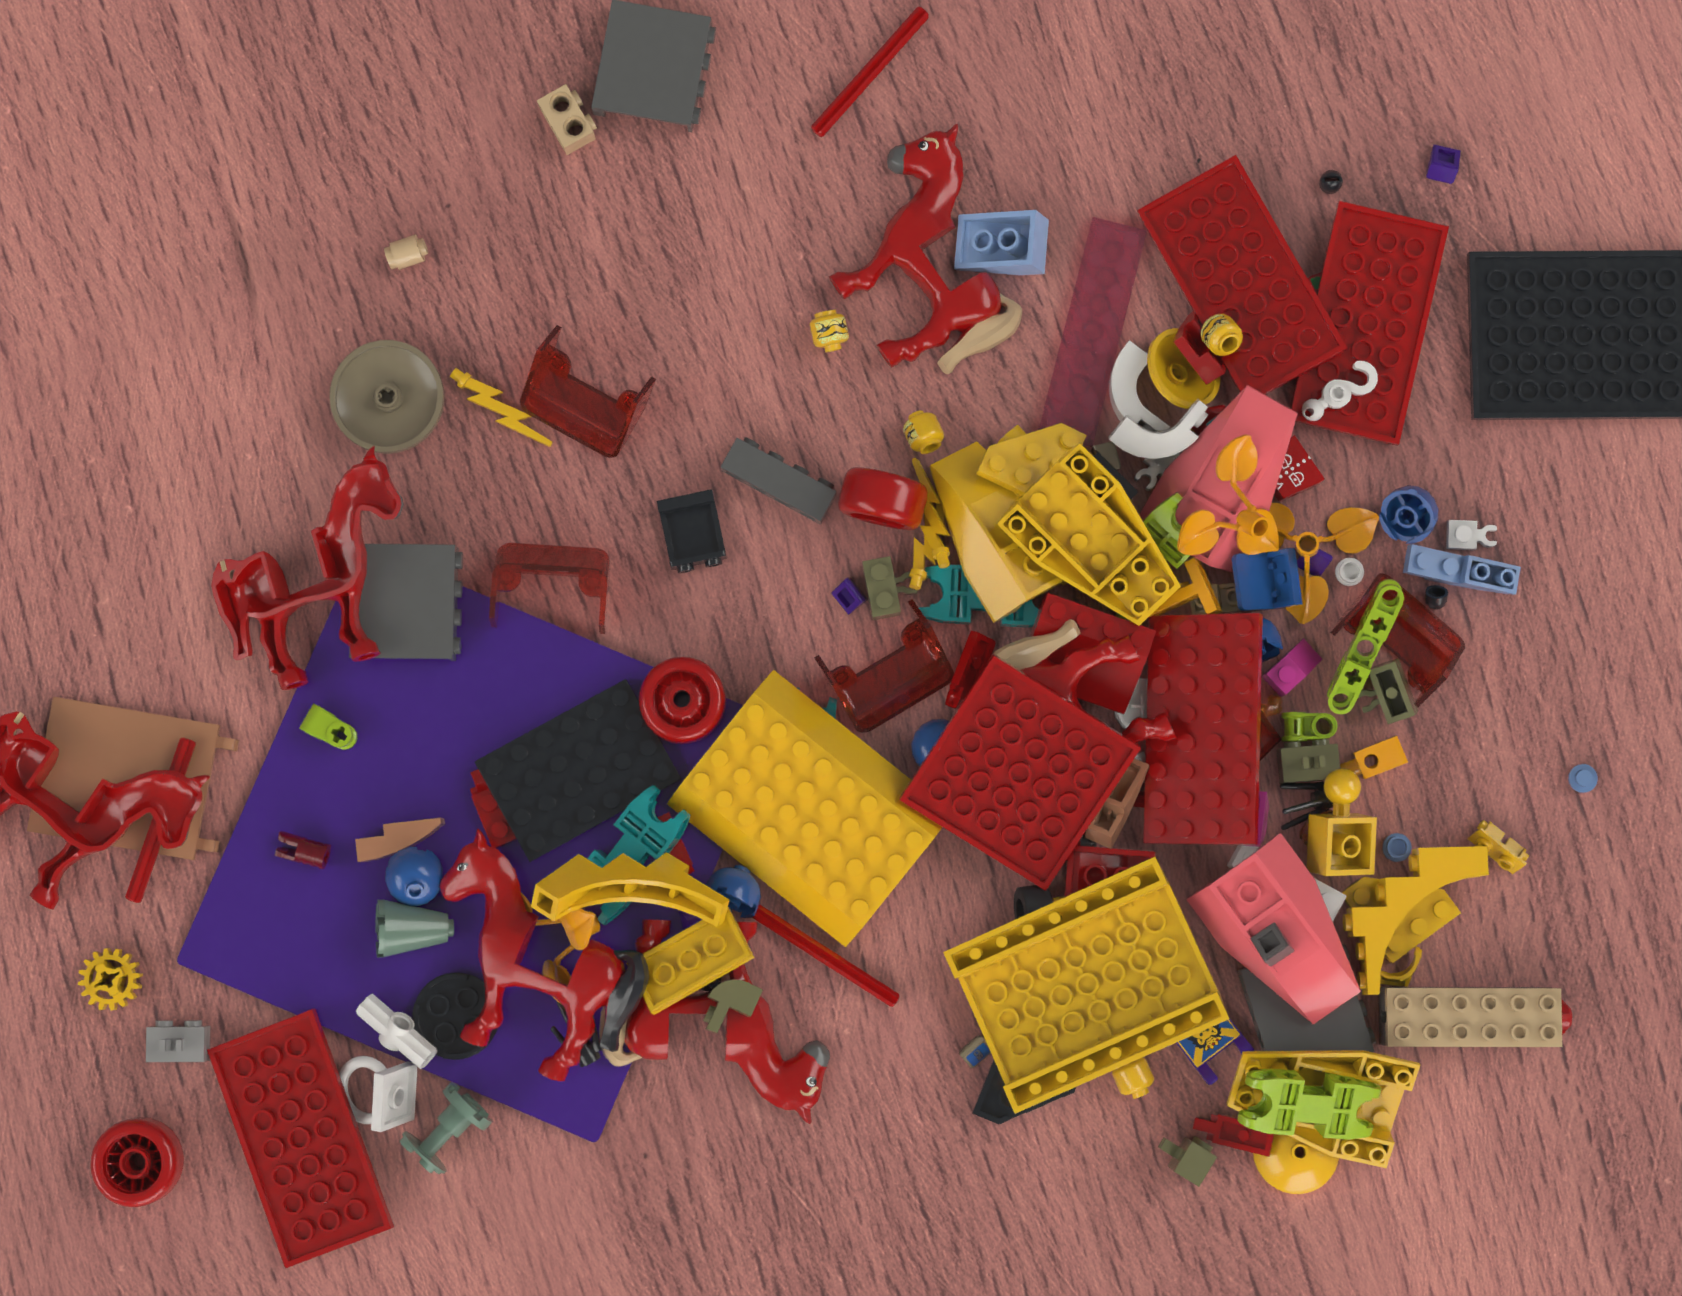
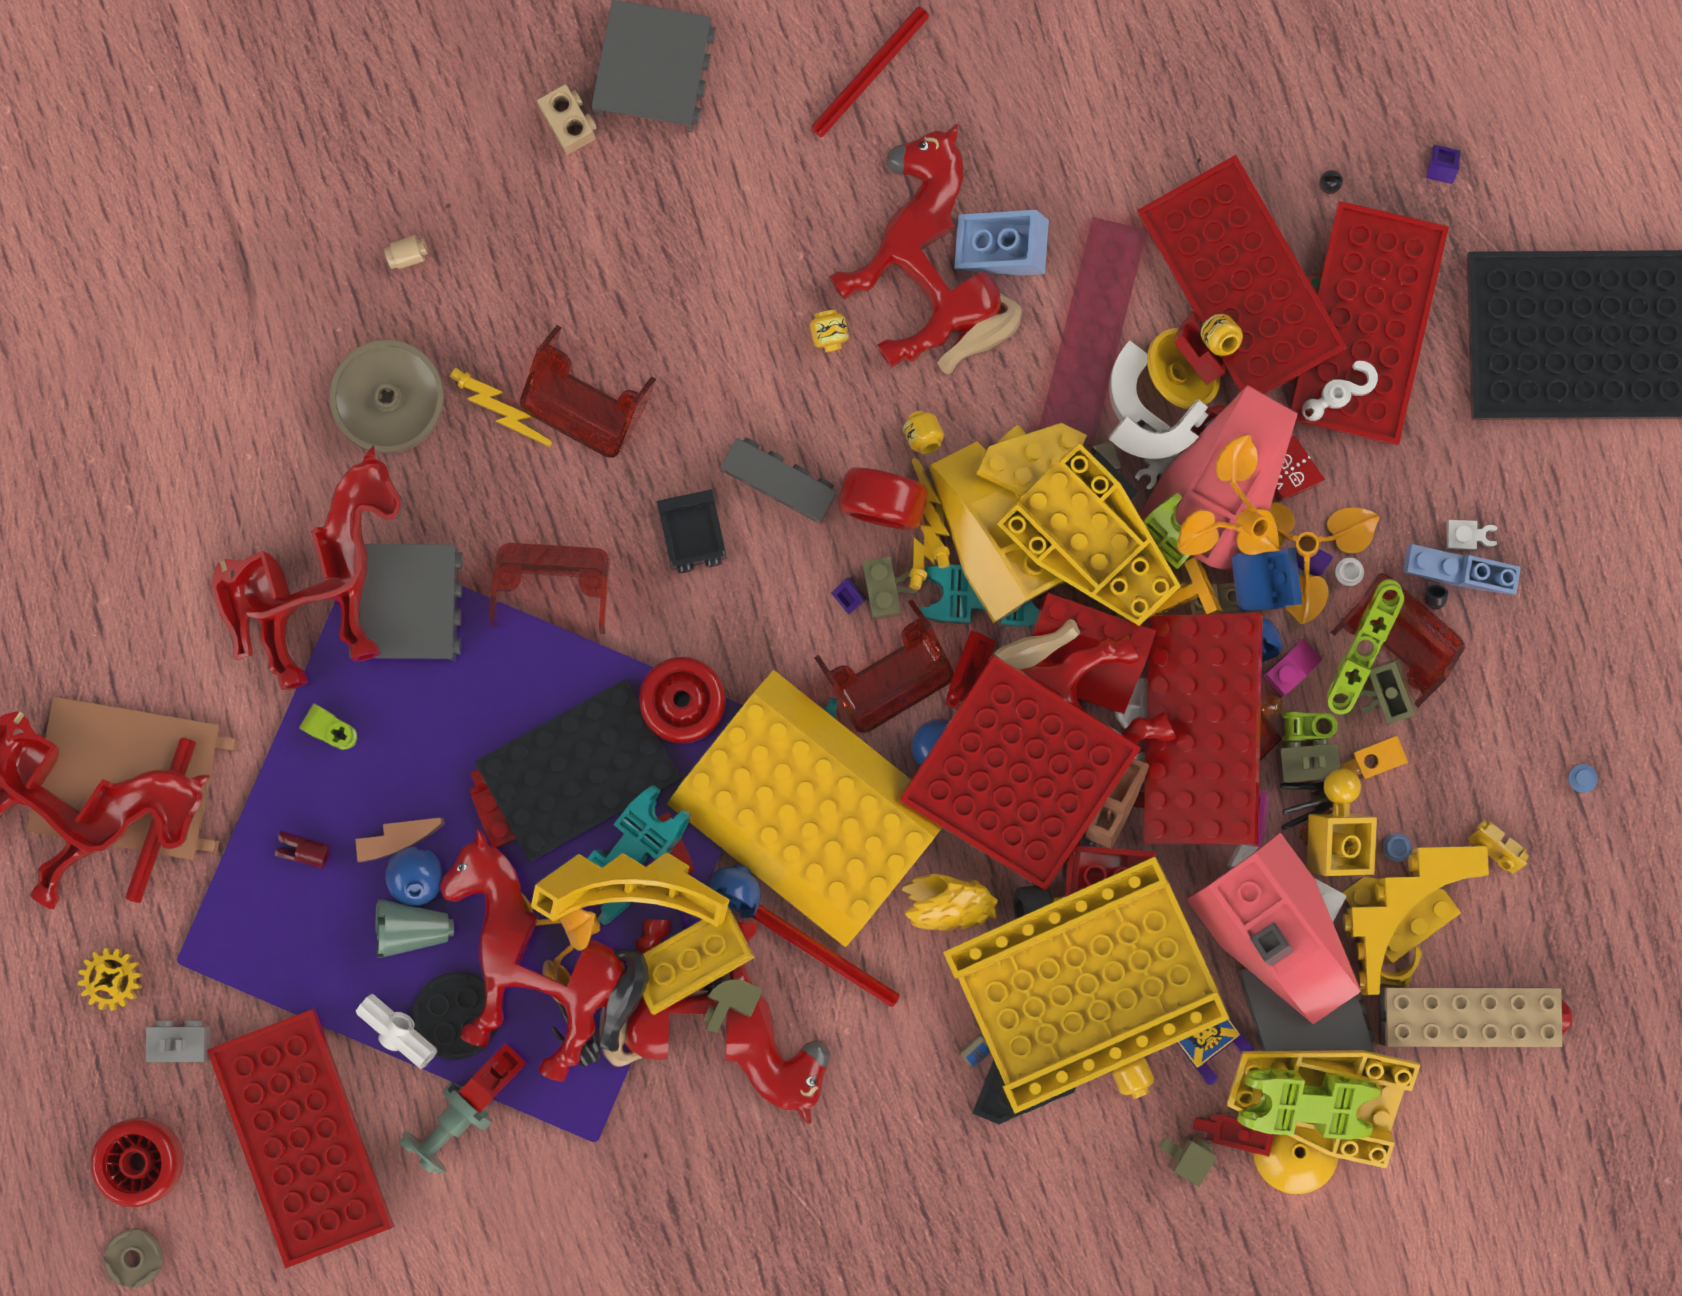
white tile [339,1056,417,1132] -> none
blue cylinder [1379,485,1439,544] -> none
none -> dark tan tile [104,1229,163,1288]
none -> red brick [459,1043,526,1113]
none -> yellow head [902,873,998,931]

